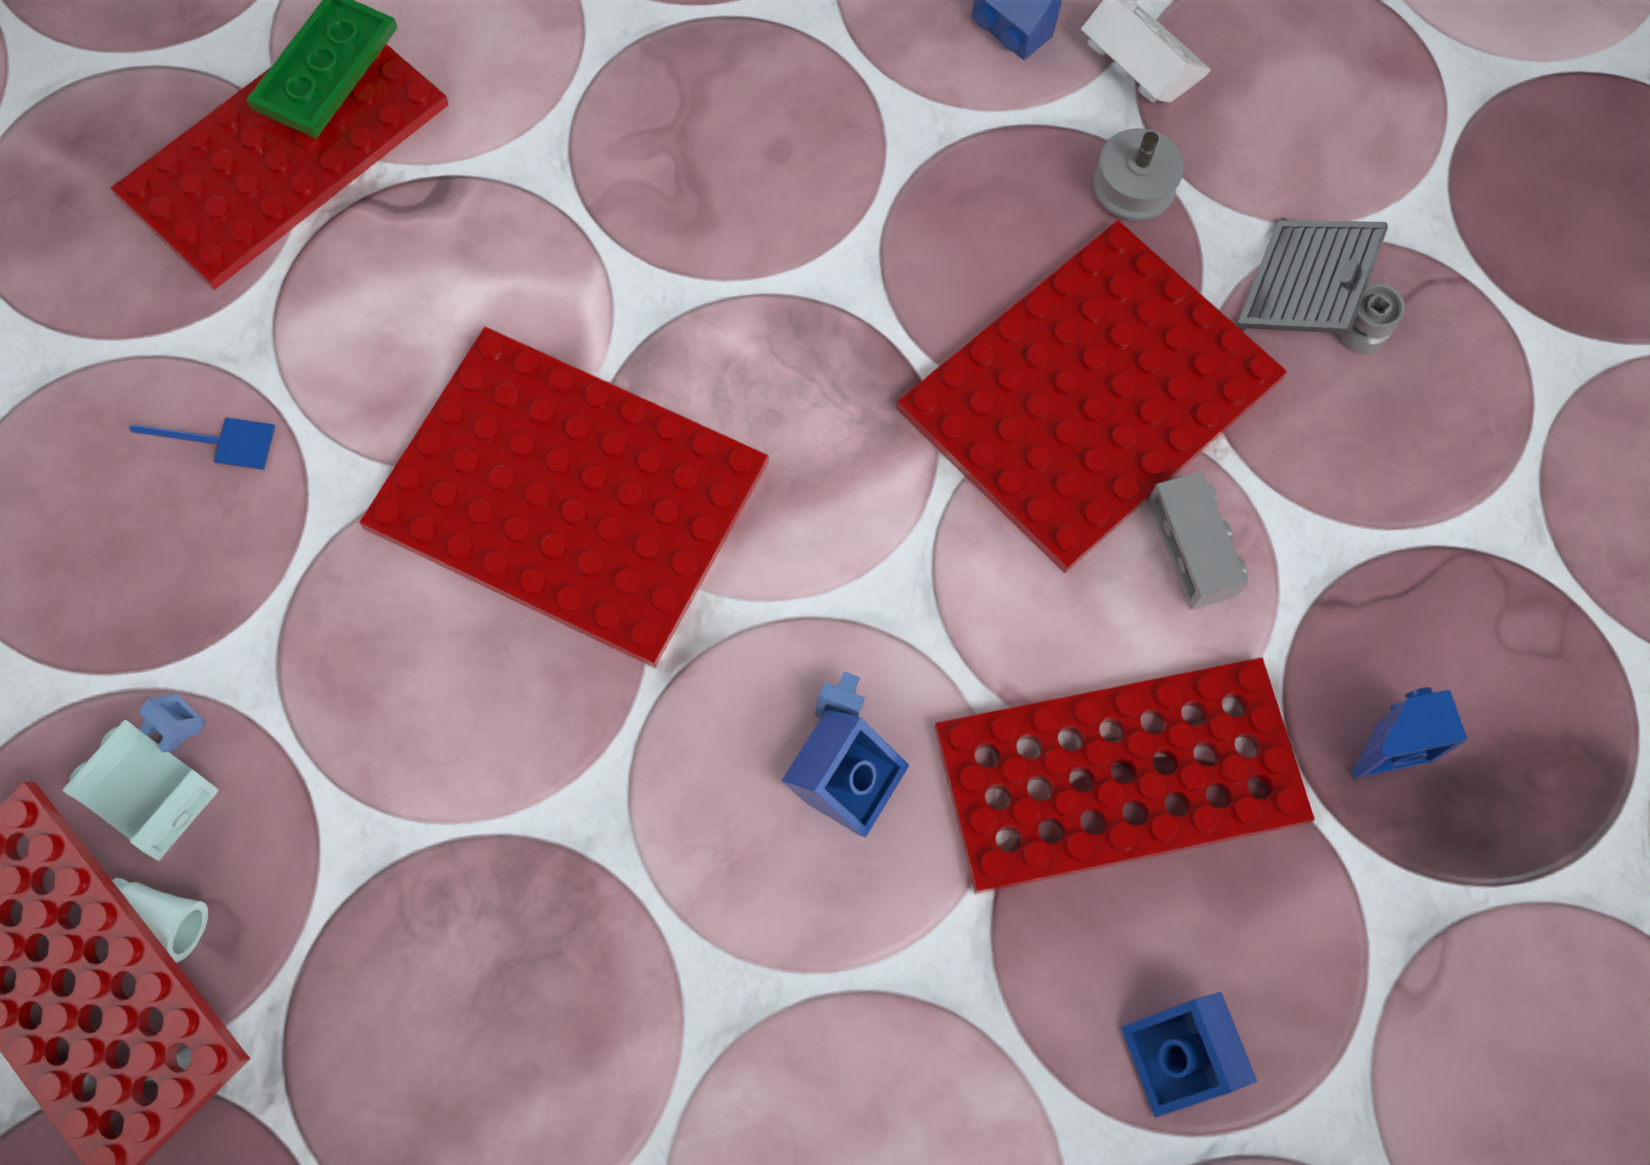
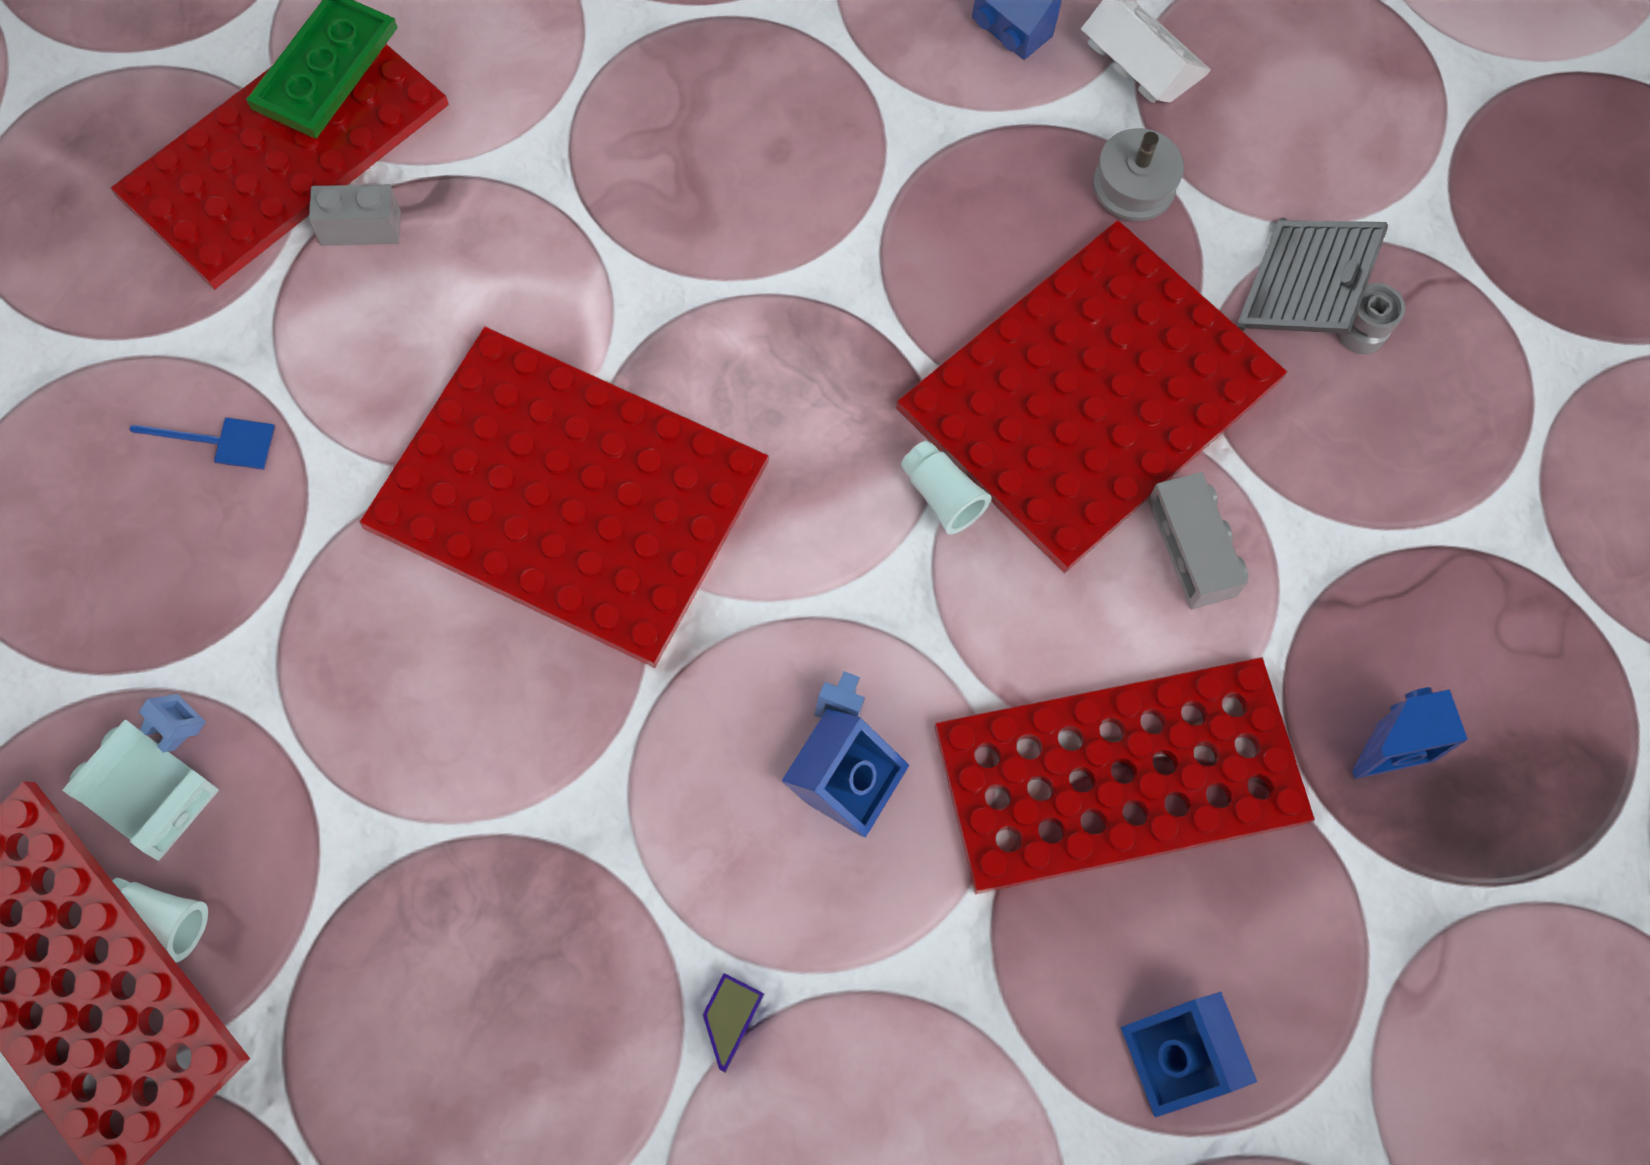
none -> light grey brick [309,184,401,246]
none -> olive tile [703,973,764,1073]
none -> light aqua plant [901,441,991,535]

